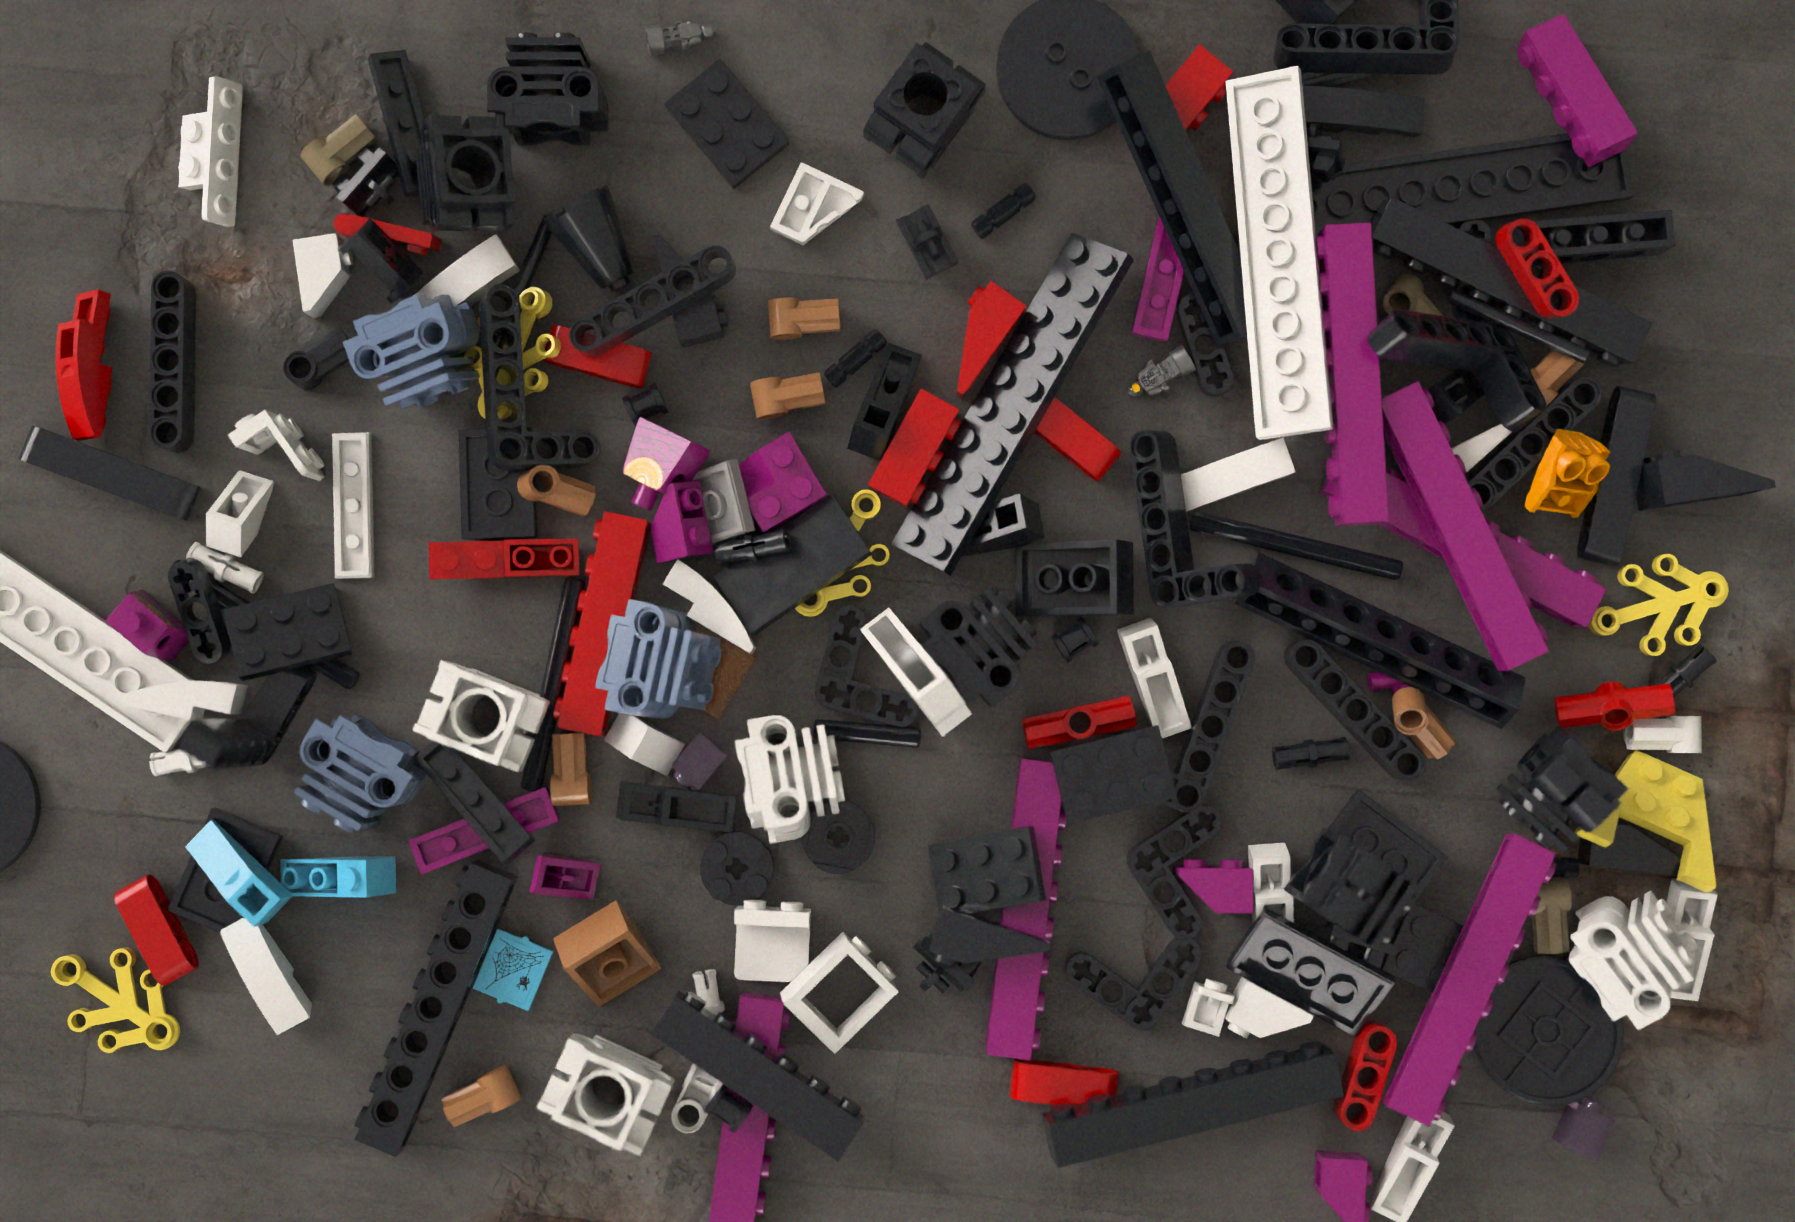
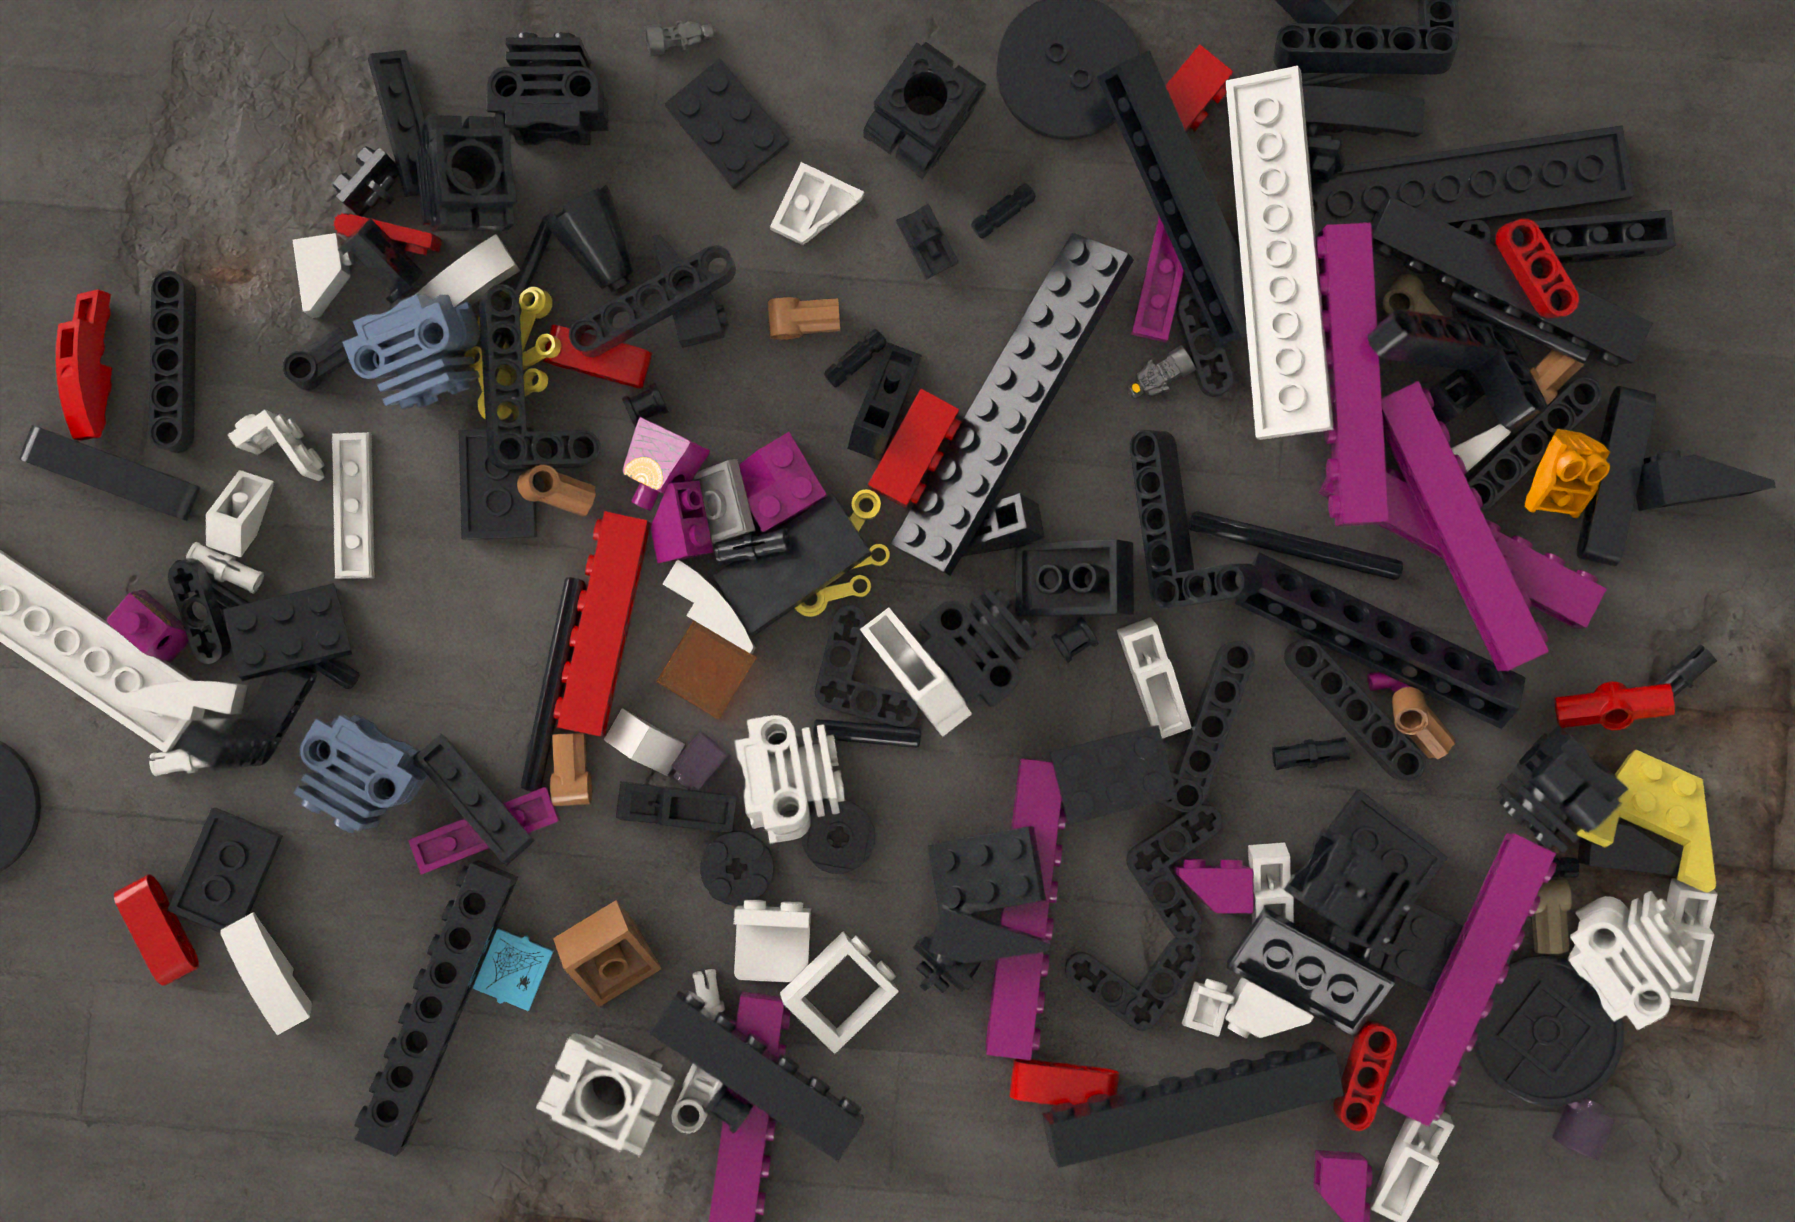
light yellow plant [51,947,180,1053] -> none
white bracket [179,76,243,227] -> none
medium azure slope [186,819,293,927] -> none
medium azure slope [280,856,396,898] -> none
dark tan piece [300,114,378,186] -> none
white piece [412,660,550,772] -> none
red slope [428,538,579,580] -> none
medium nougat piece [441,1064,522,1127] -> none
magenta slope [530,852,601,900] -> none
sand blue piece [595,599,722,719] -> none
medium nougat piece [750,372,826,420] -> none
red slope [956,281,1027,400] -> none
red piece [1022,695,1136,750] -> none
red beam [1034,397,1121,482] -> none
white slope [1181,438,1296,512] -> none
magenta brick [1516,14,1638,167] -> none
light yellow plant [1588,554,1729,656] -> none
white piece [1623,716,1702,753] -> none

